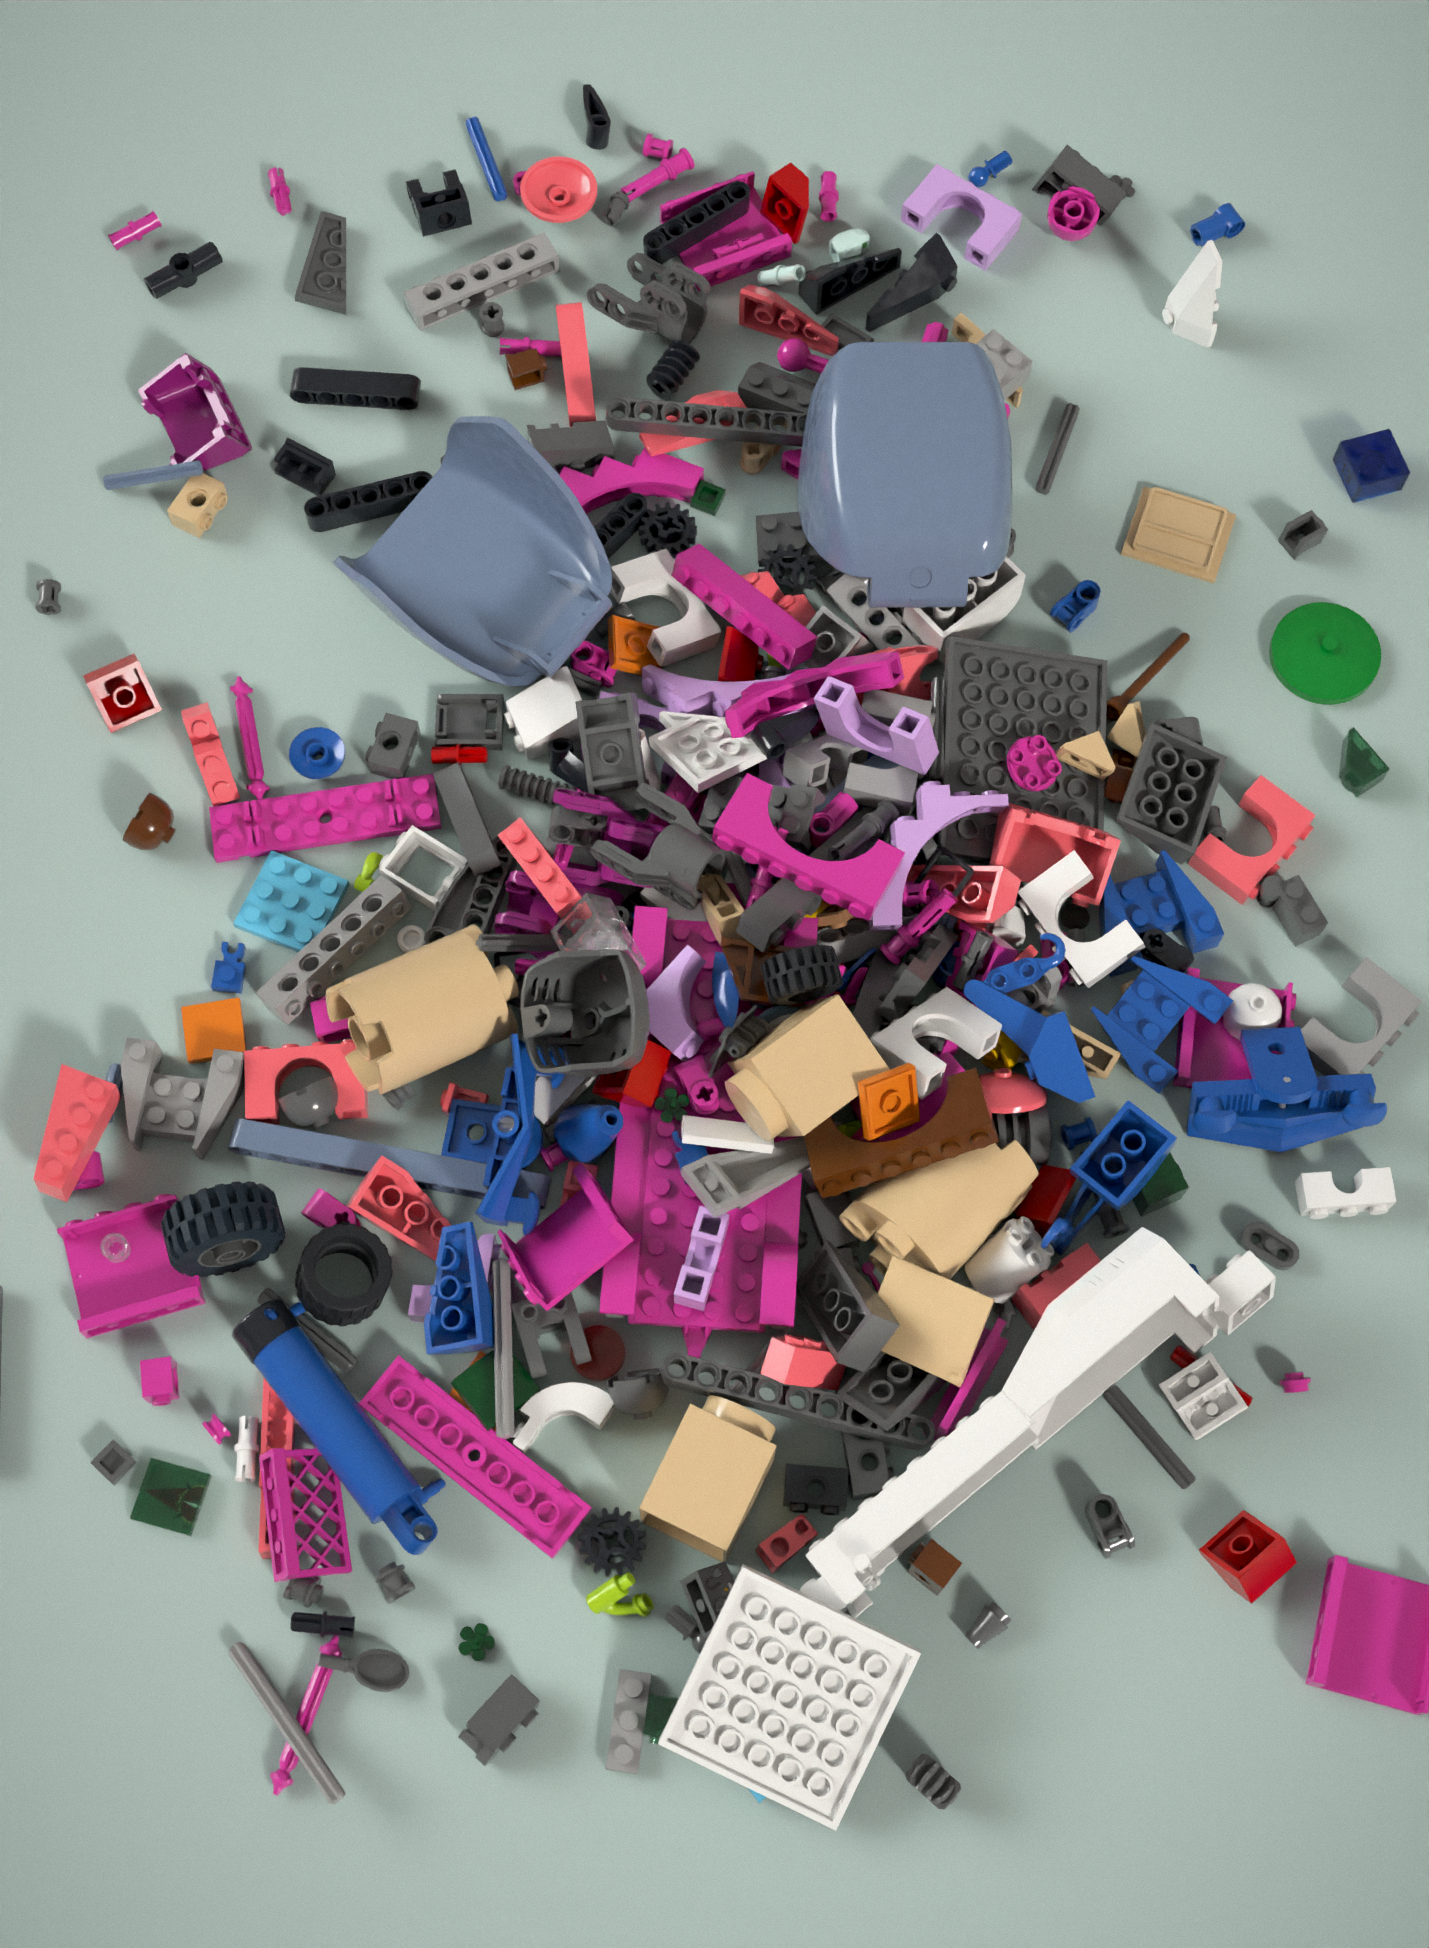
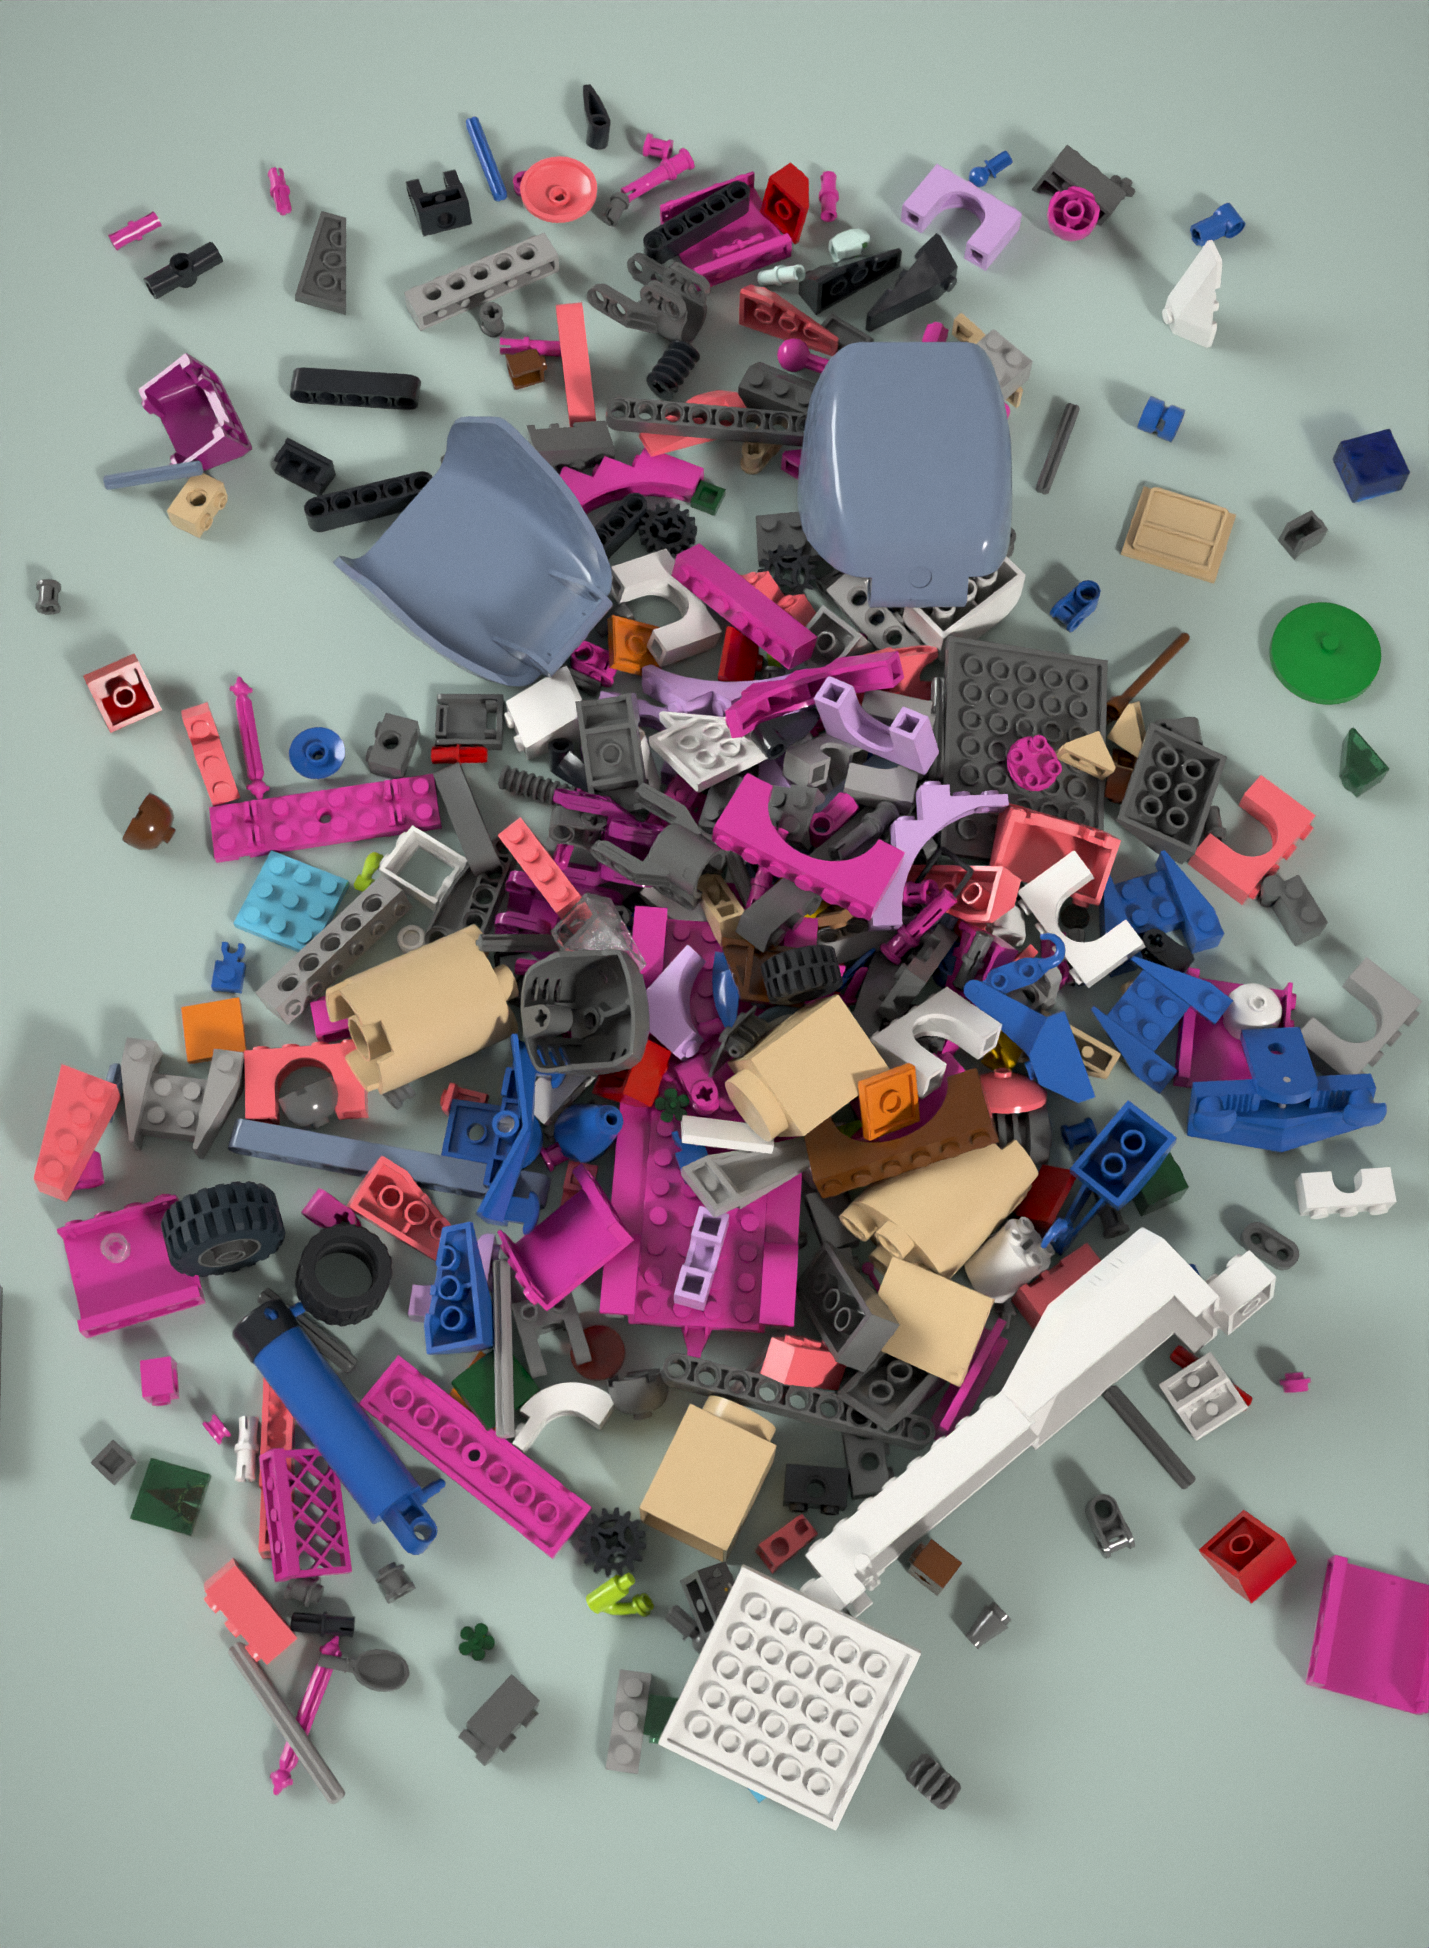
none -> coral wedge [204,1558,297,1665]
none -> blue wheel [1137,396,1186,442]

